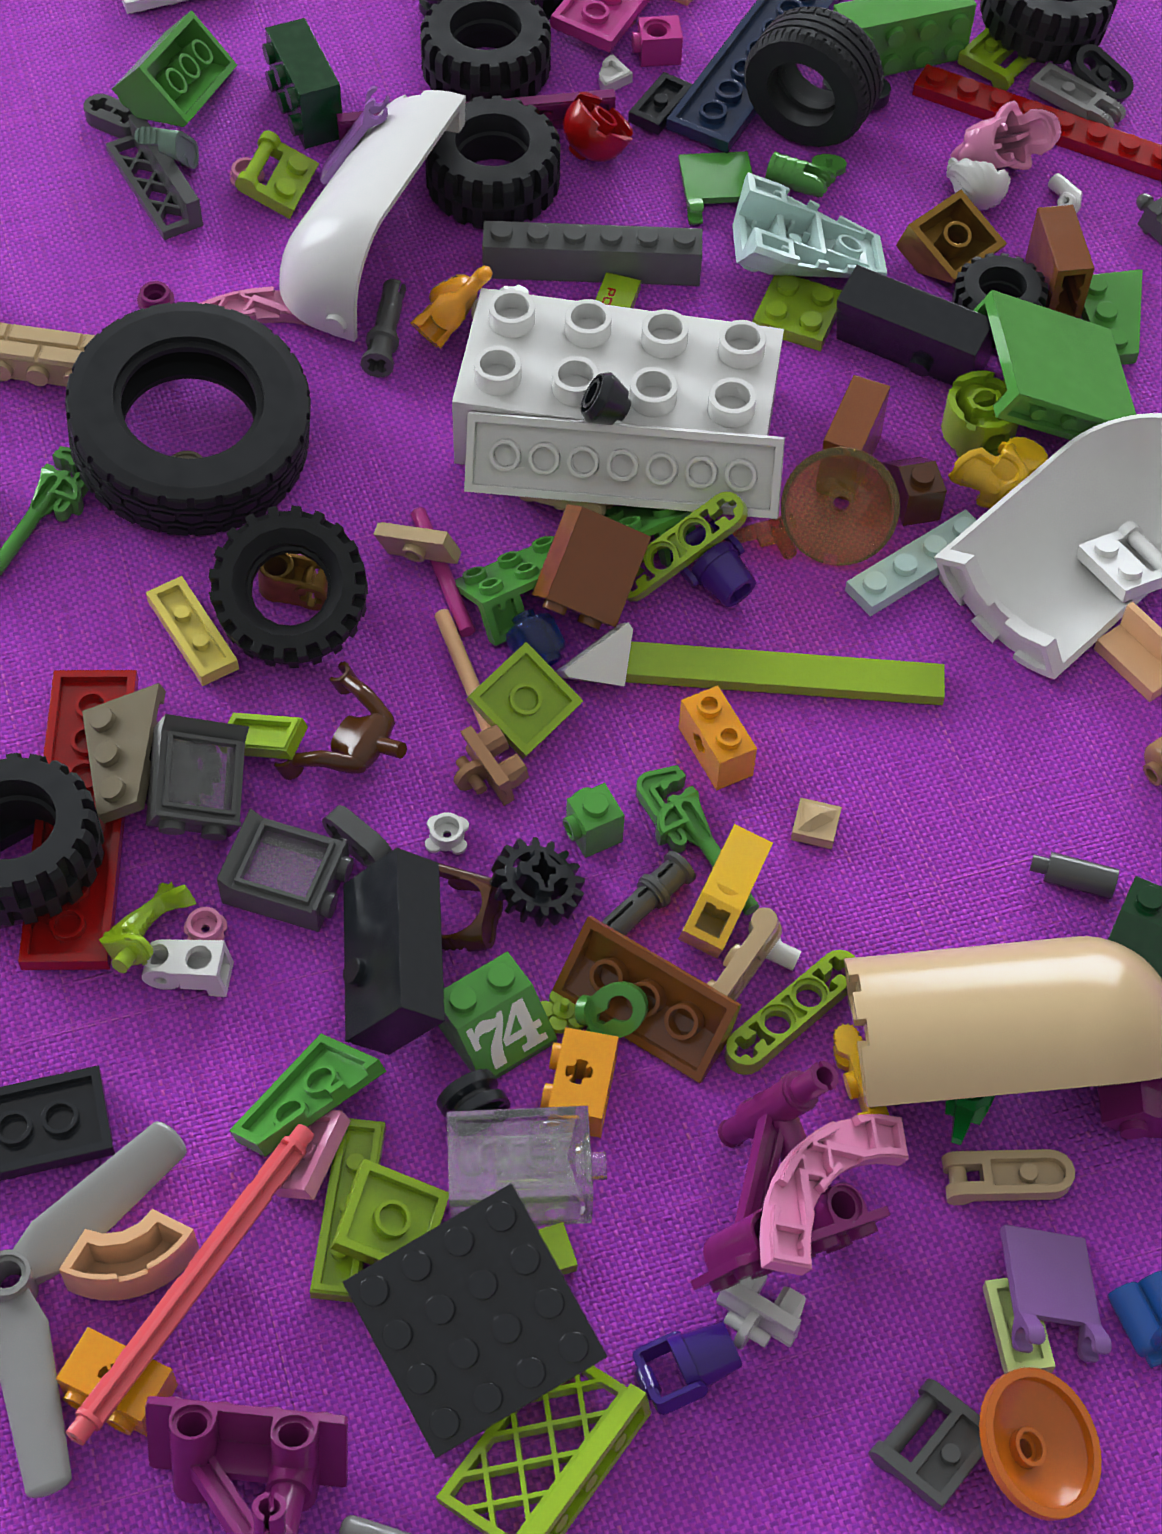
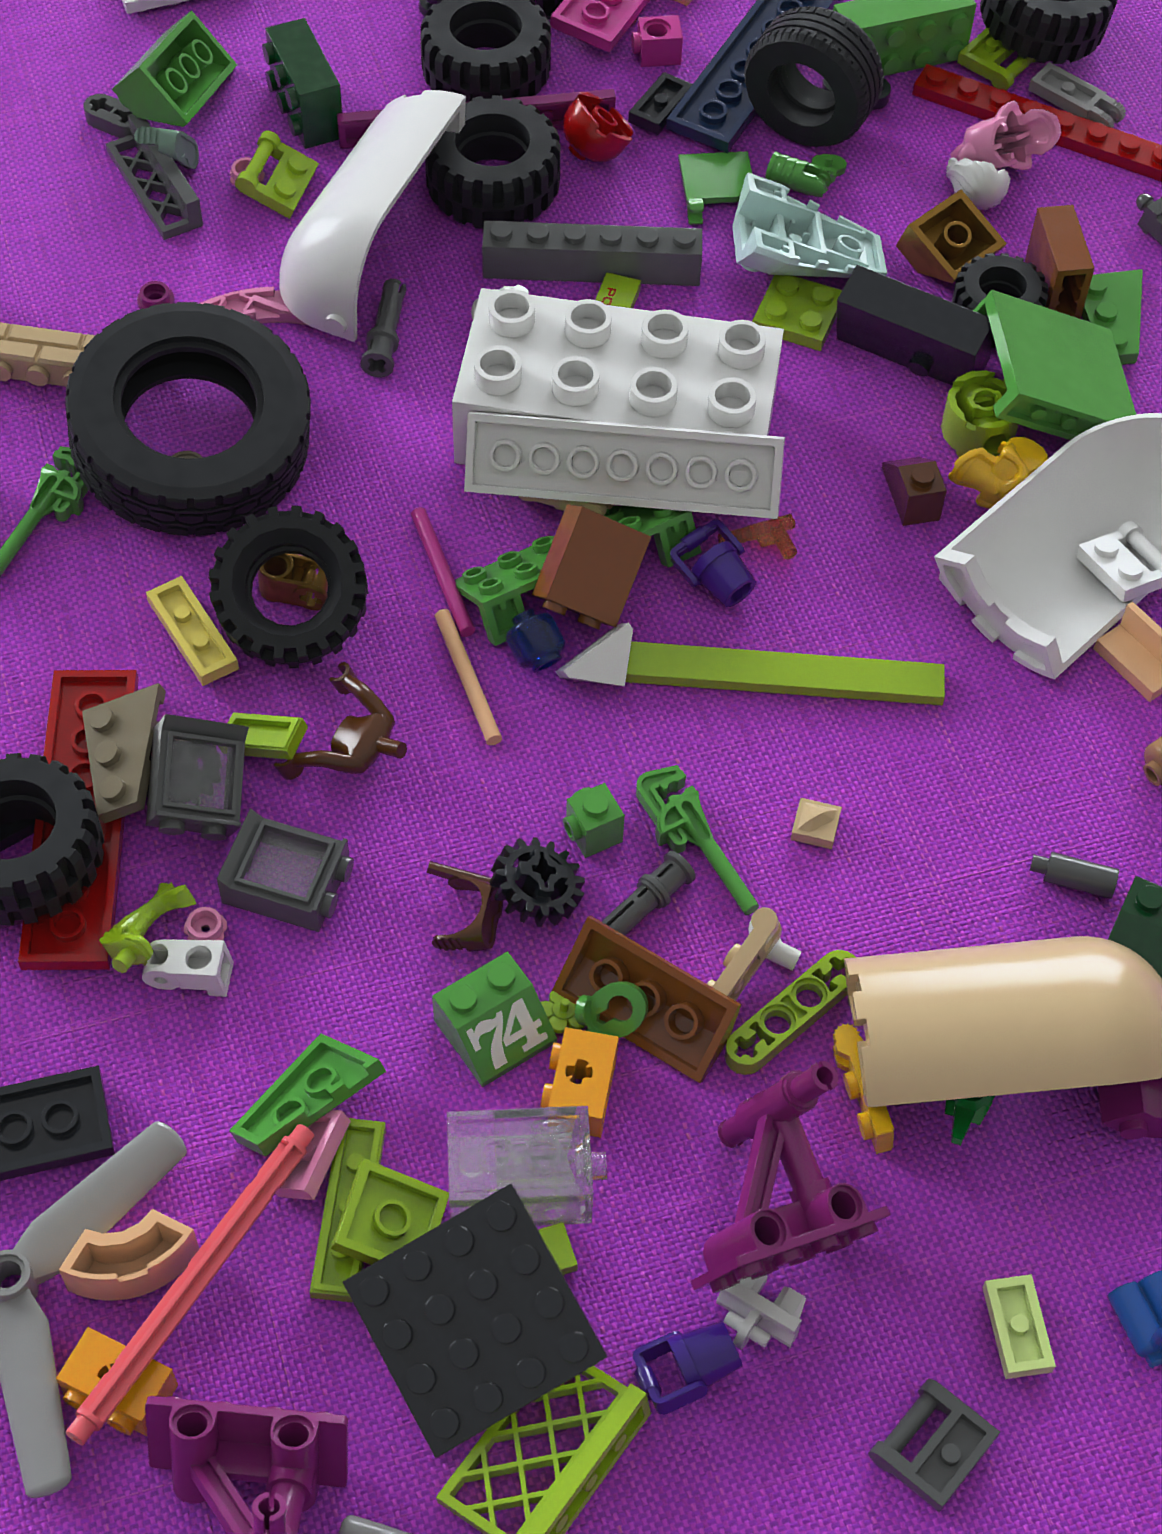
medium lavender flag [320,85,390,185] -> none
dark grey beam [322,805,392,868] -> none
black brick [343,848,445,1055] -> none
tan plate [373,522,462,564] -> none
light orange animal [410,265,493,348] -> none
white plate [425,813,469,855] -> none
black wheel [436,1069,510,1138] -> none
medium nougat hips [454,725,529,806] -> none
lime plate [466,642,583,759] -> none
black cone [581,372,632,425] -> none
white tile [598,54,633,91] -> none
lime beam [627,492,748,602] -> none
light orange brick [678,686,757,791] -> none
yellow slope [678,824,773,958] -> none
bright pink tile [759,1114,909,1276] -> none
dish [781,447,900,566] -> none
dark orange brick [816,375,890,502] -> none
light aqua plate [845,509,977,617] -> none
tan plate [942,1149,1075,1205] -> none
orange dish [979,1367,1102,1521] -> none
medium lavender flag [1000,1224,1112,1363] -> none
white arm [1048,173,1082,213] -> none
black plate [1071,44,1134,104] -> none

